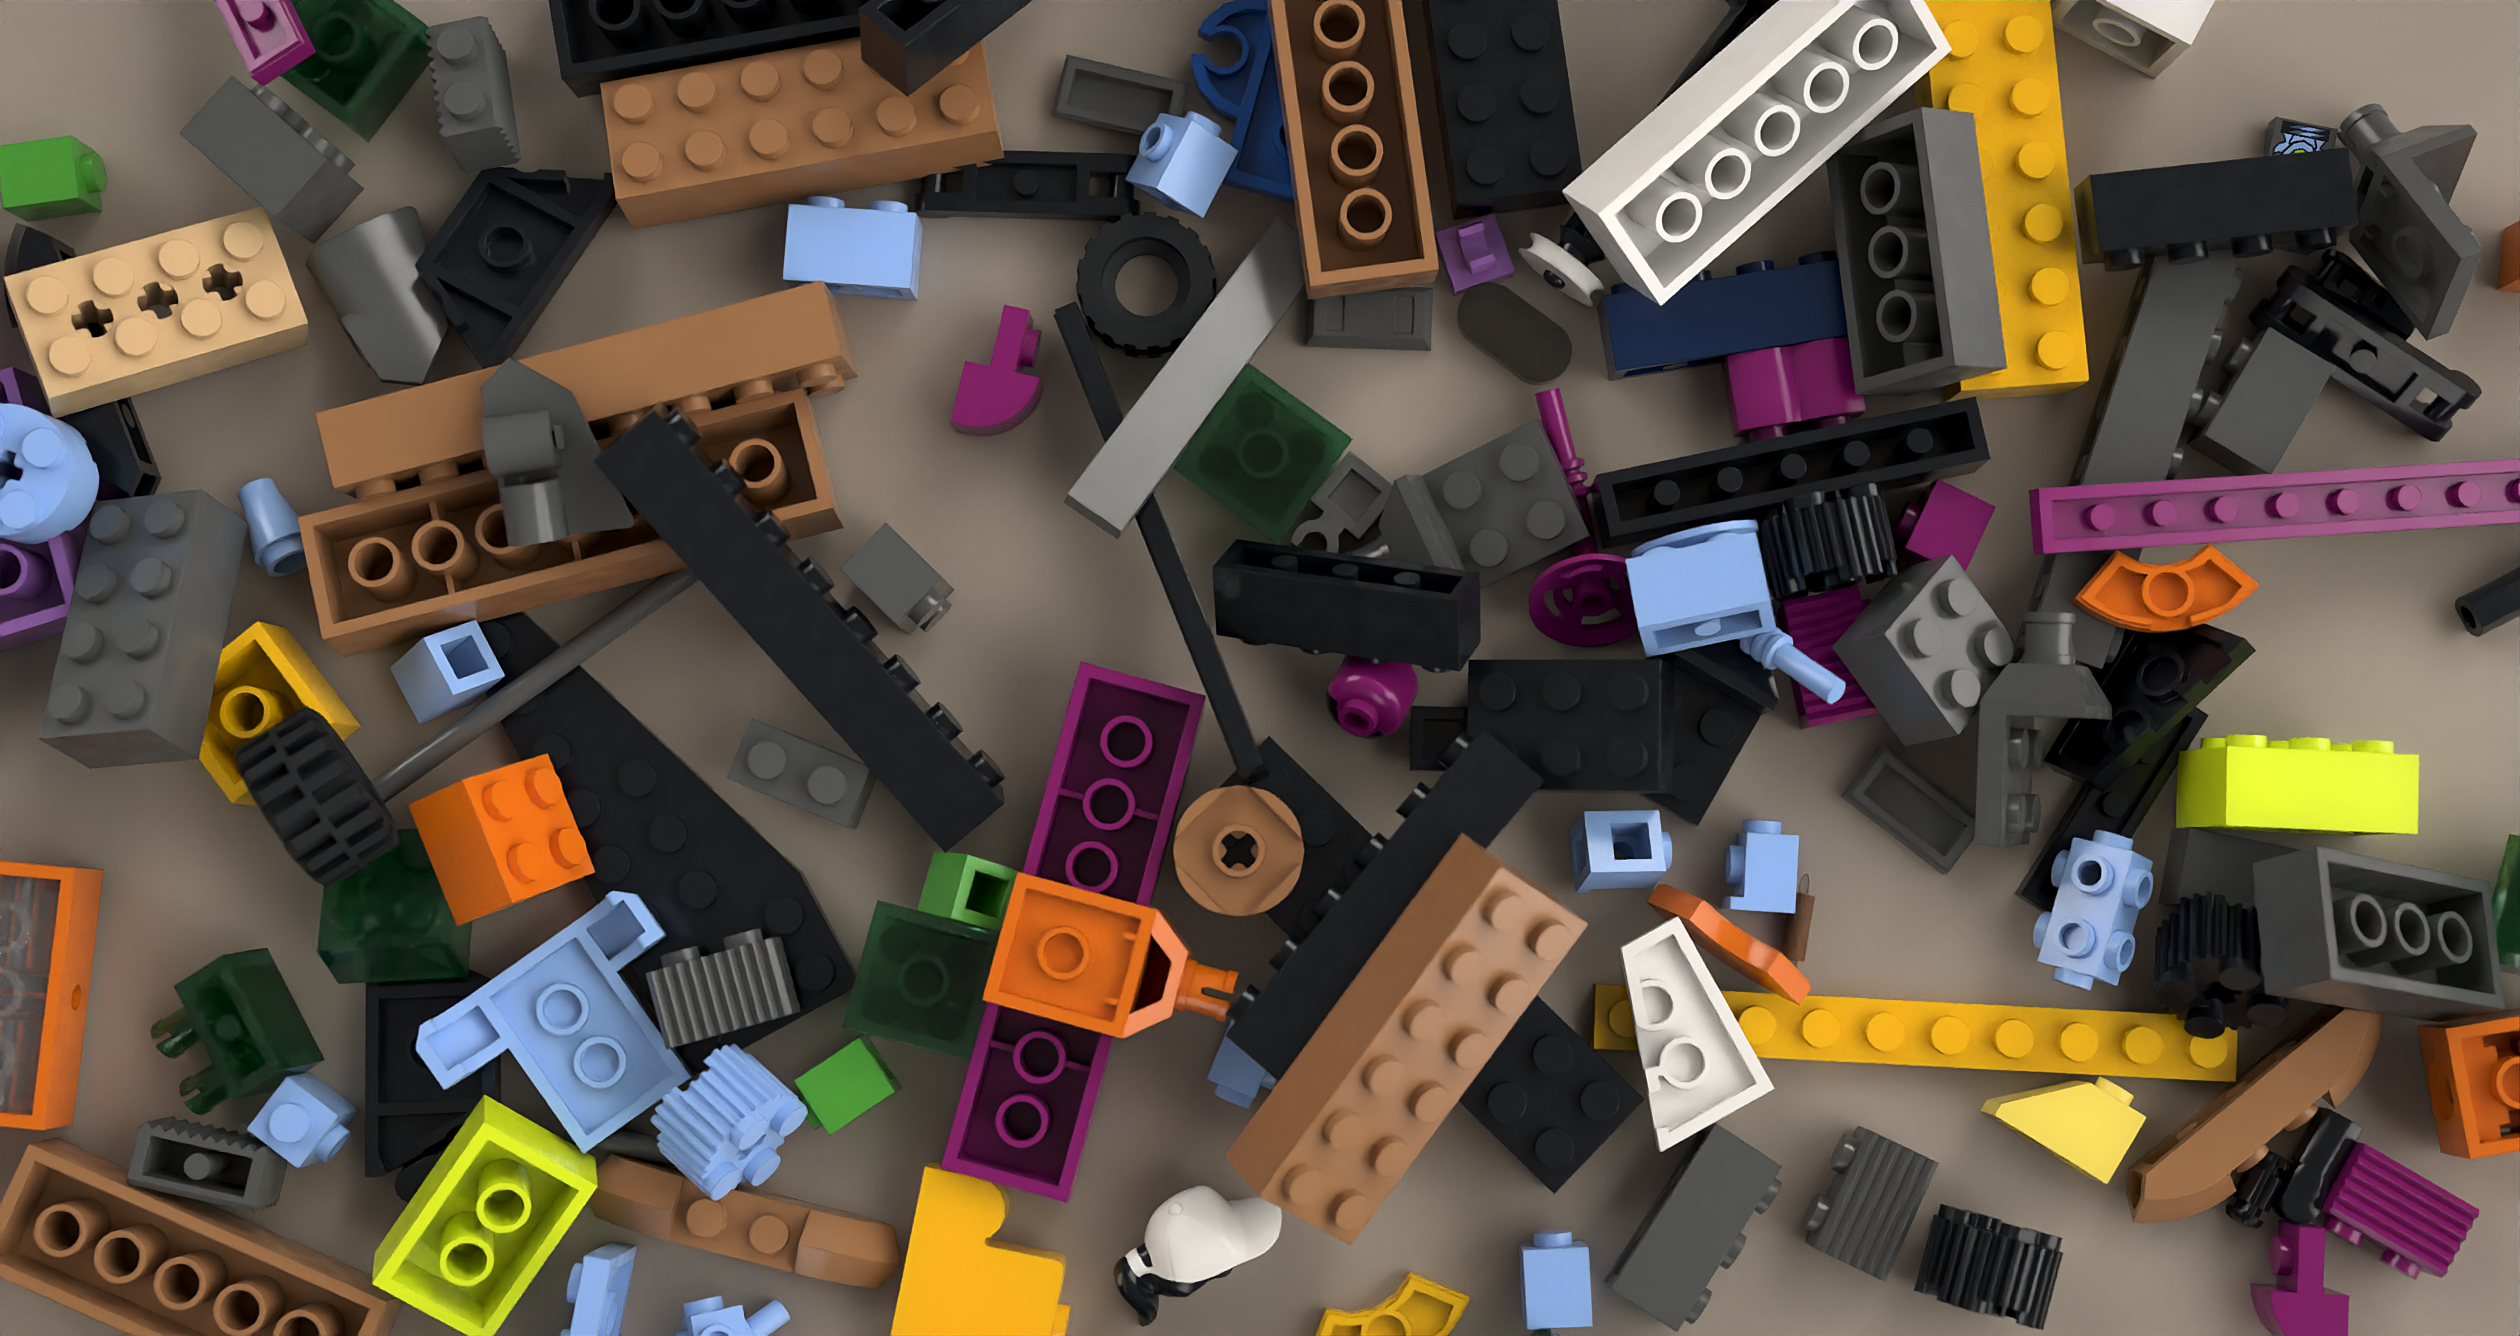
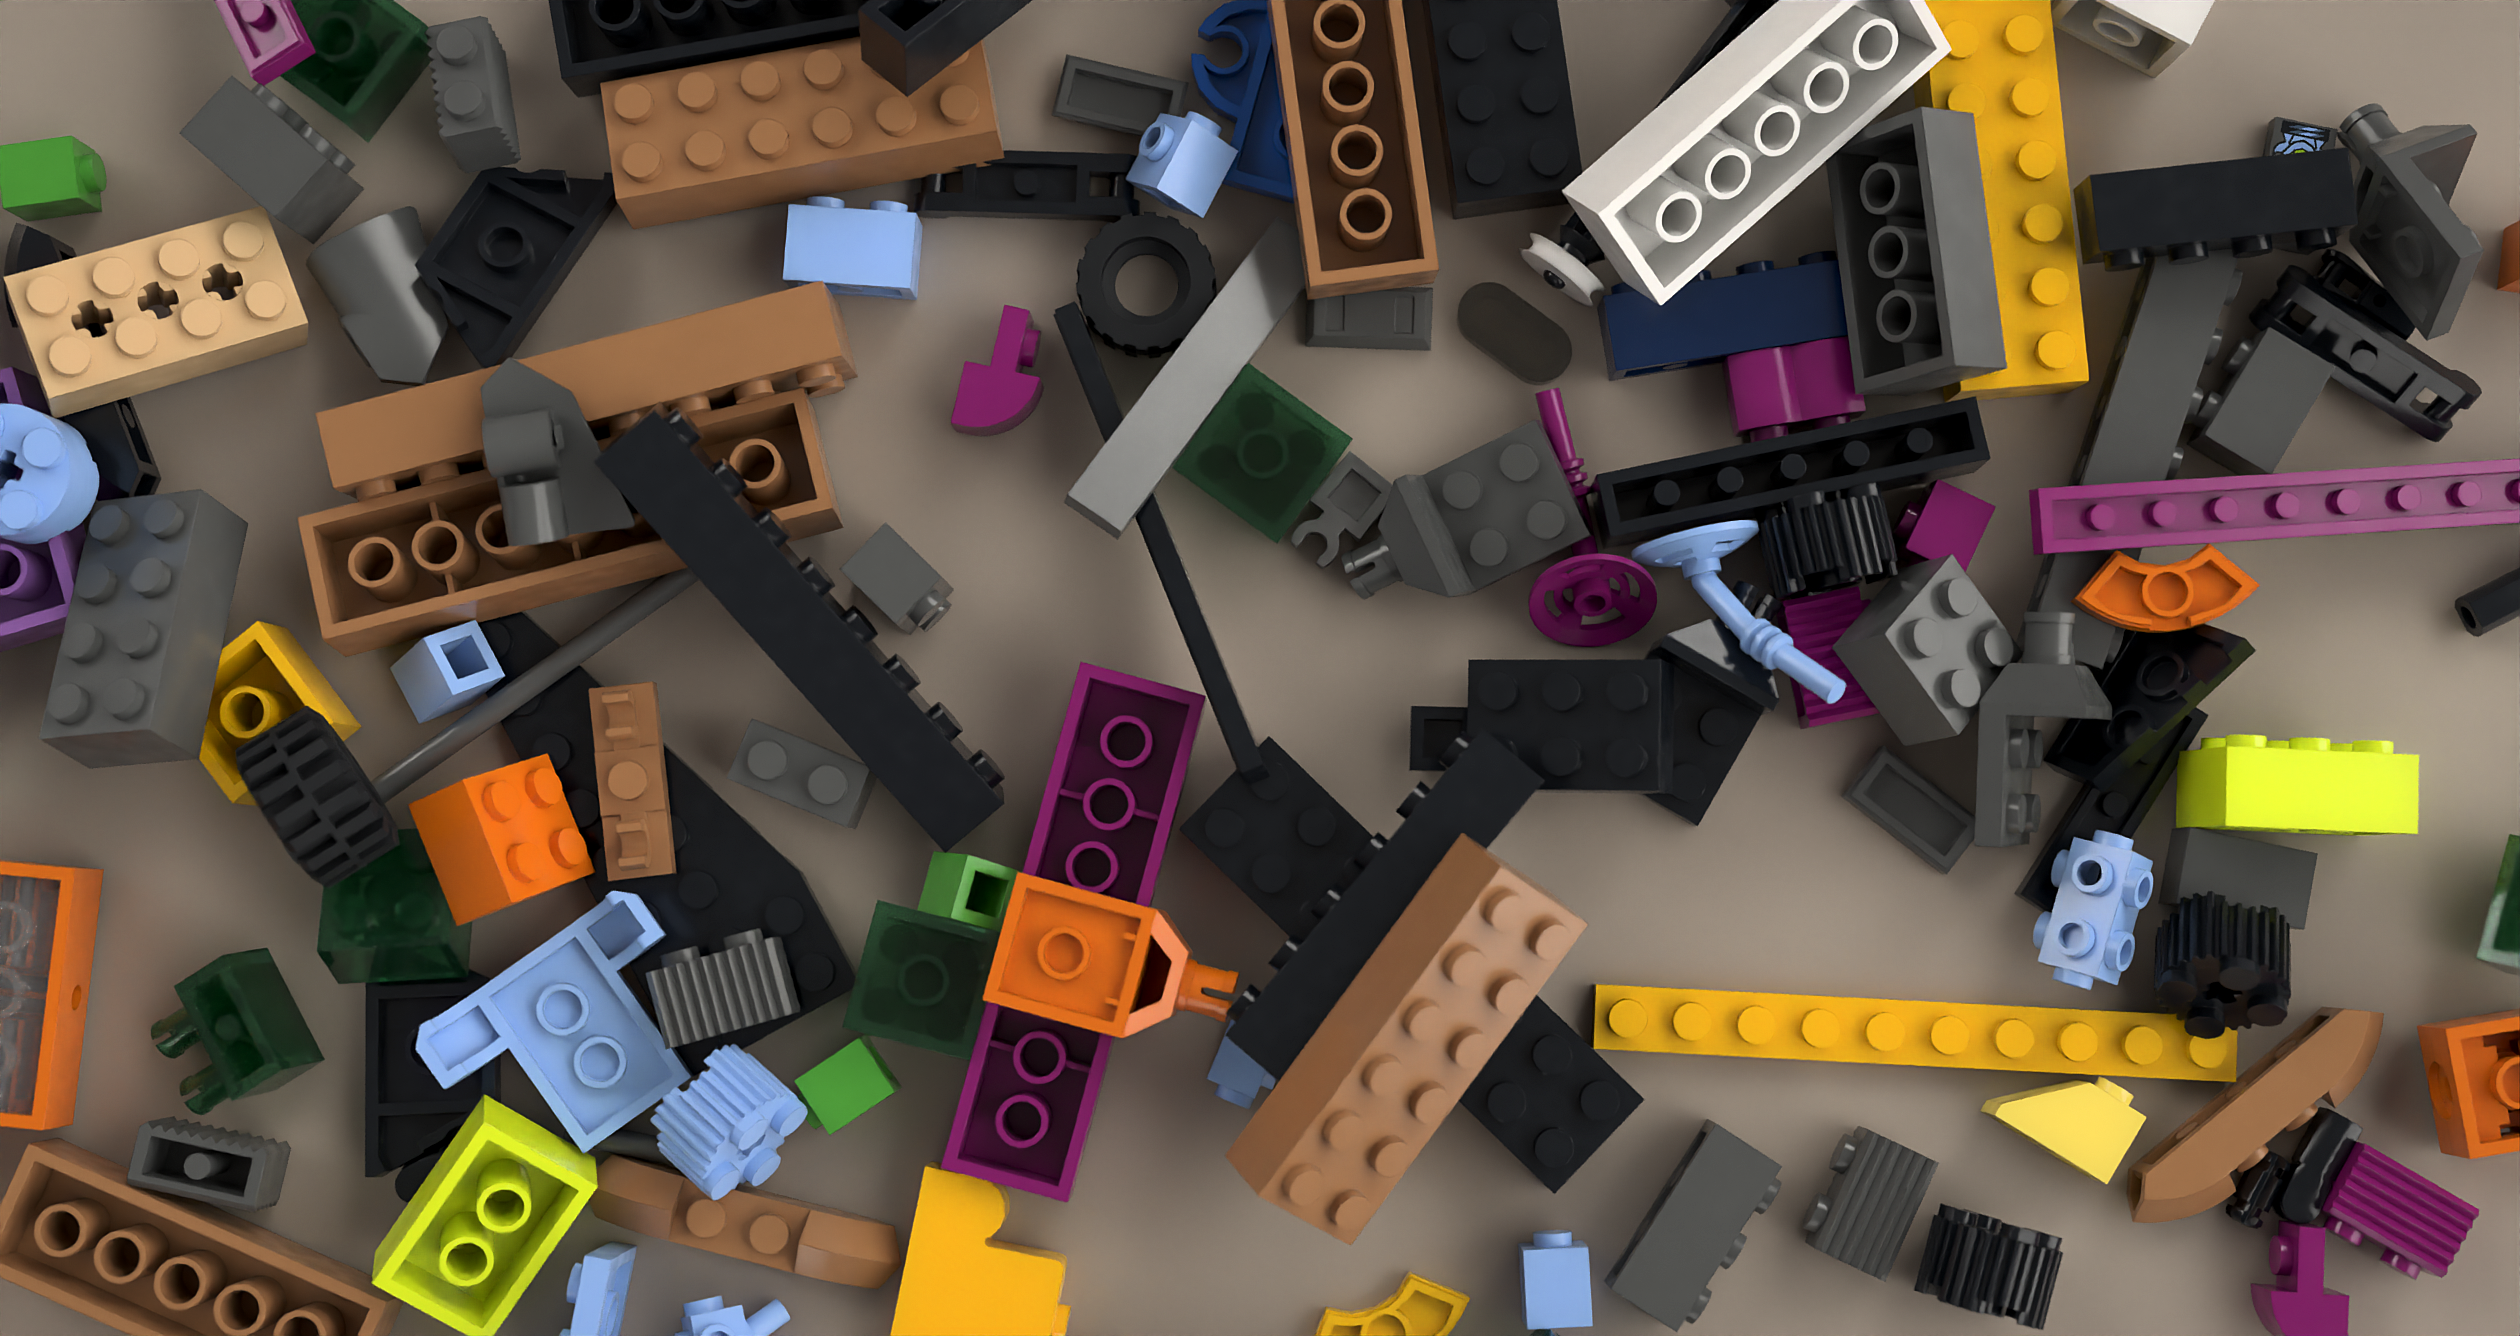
light blue cone [237,478,307,577] -> none
light blue brick [247,1072,360,1169] -> none
white hair [1114,1185,1282,1327] -> none
medium nougat plate [1173,785,1304,917] -> none
black brick [1212,539,1481,673] -> none
magenta head [1326,655,1419,740] -> none
medium lavender tile [1434,213,1515,296] -> none
light blue brick [1569,810,1672,893] -> none
white wing [1619,916,1775,1152] -> none
light blue brick [1625,532,1776,657] -> none
orange tile [1647,884,1812,1005] -> none
light blue brick [1721,820,1799,913] -> none
medium nougat piece [1781,874,1815,968] -> none
dark grey brick [2252,846,2505,1023] -> none
none -> medium nougat plate [589,681,677,881]

